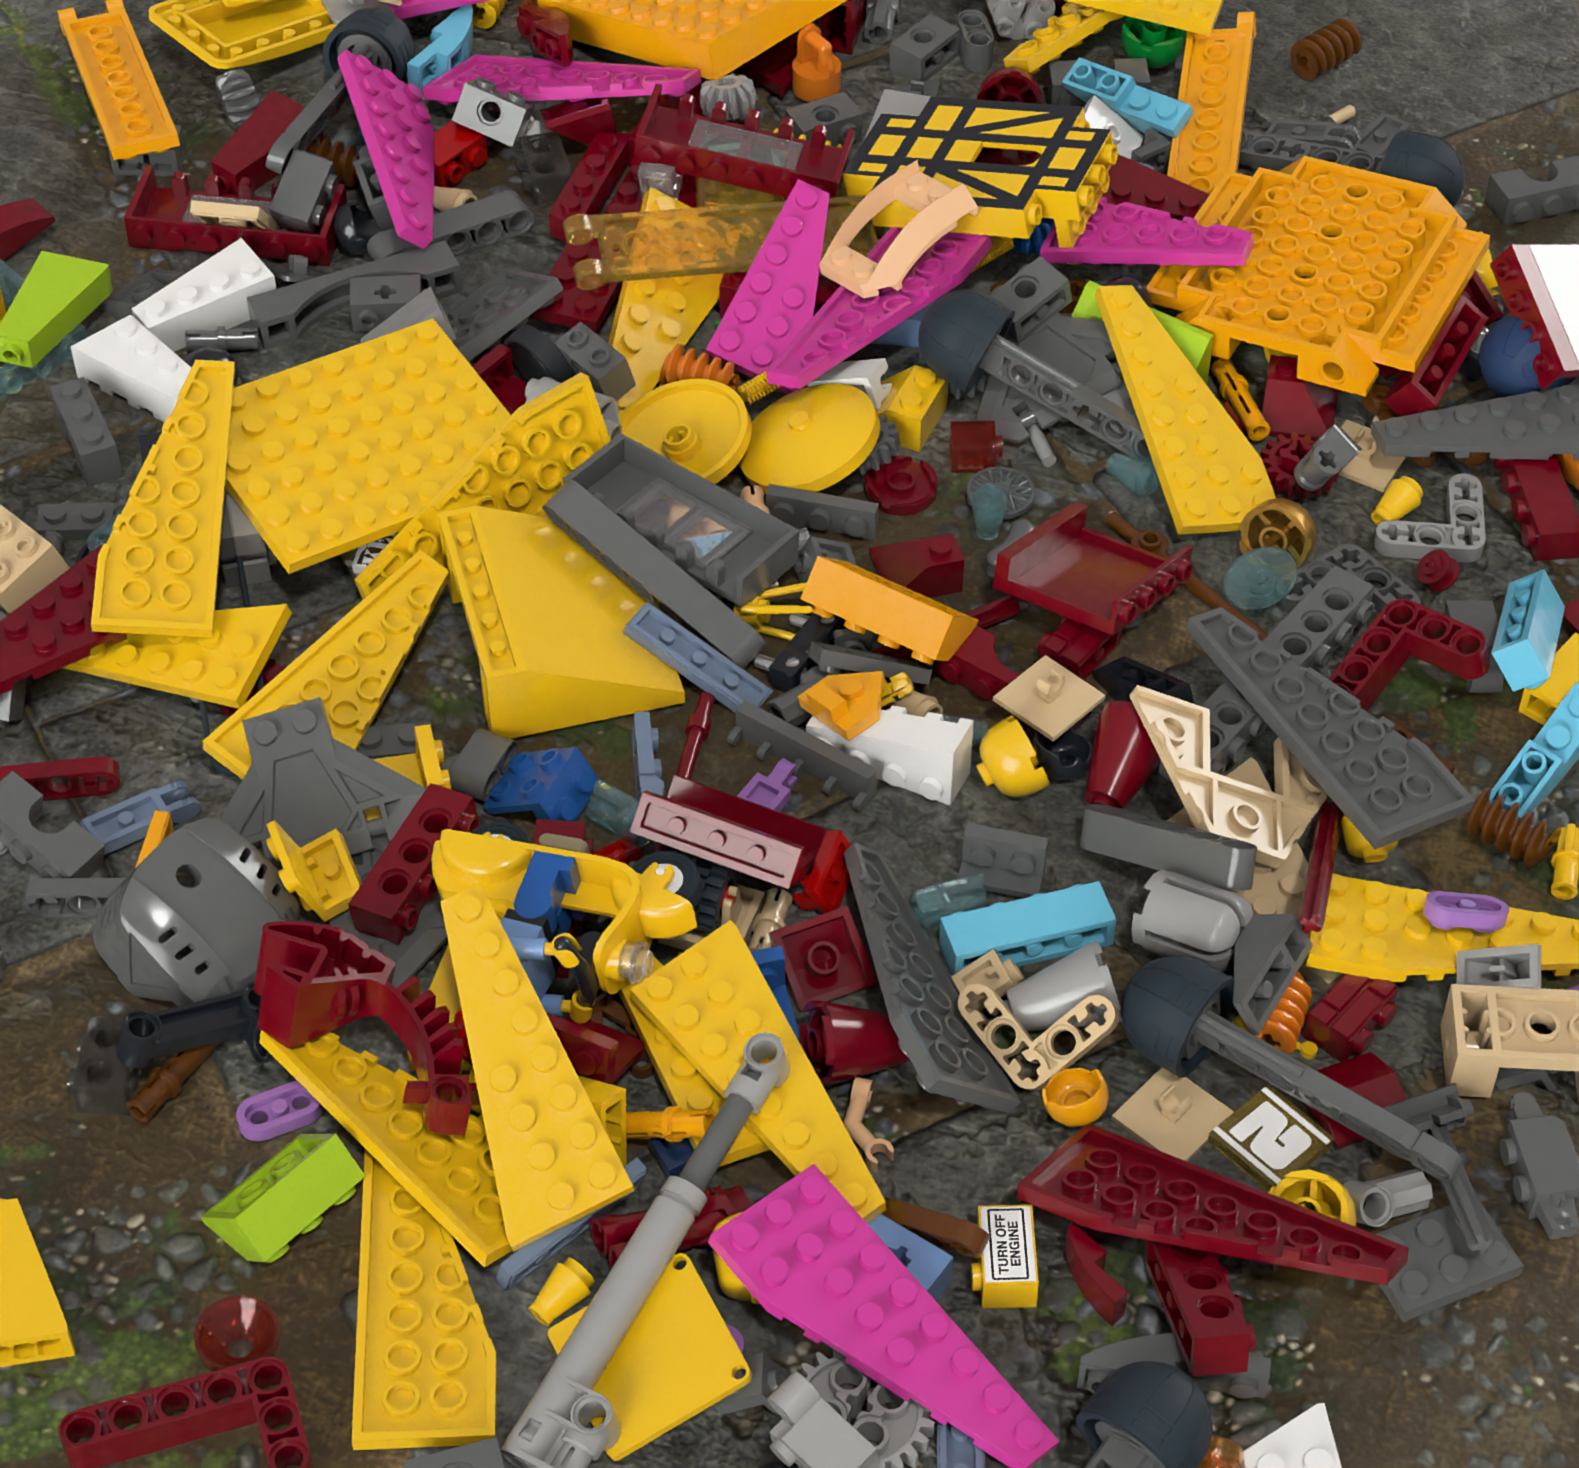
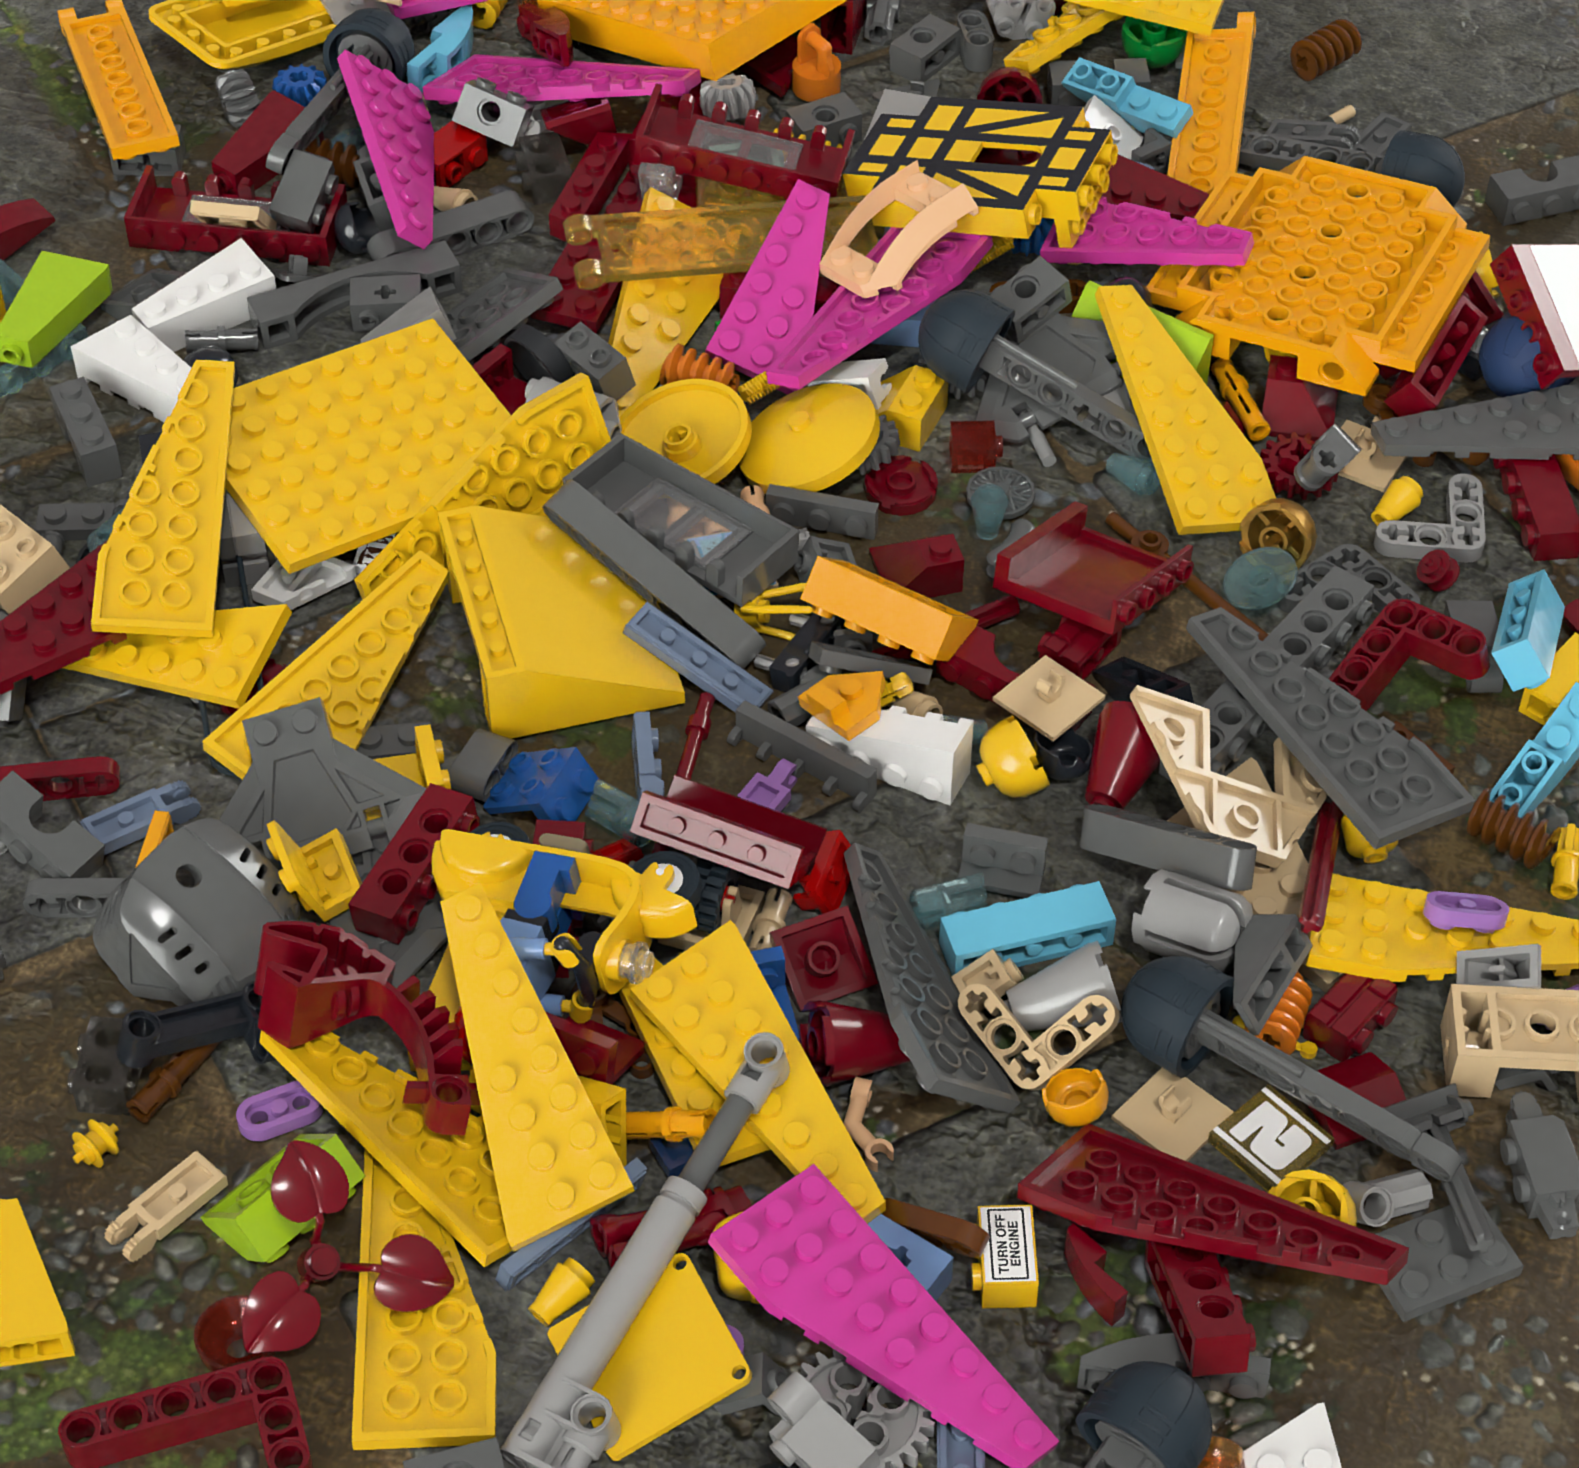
none -> yellow wheel [72,1119,119,1168]
none -> tan hinge [104,1151,228,1262]
none -> dark red plant [242,1140,454,1354]
none -> white wing [251,557,356,610]
none -> blue gear [272,63,327,107]

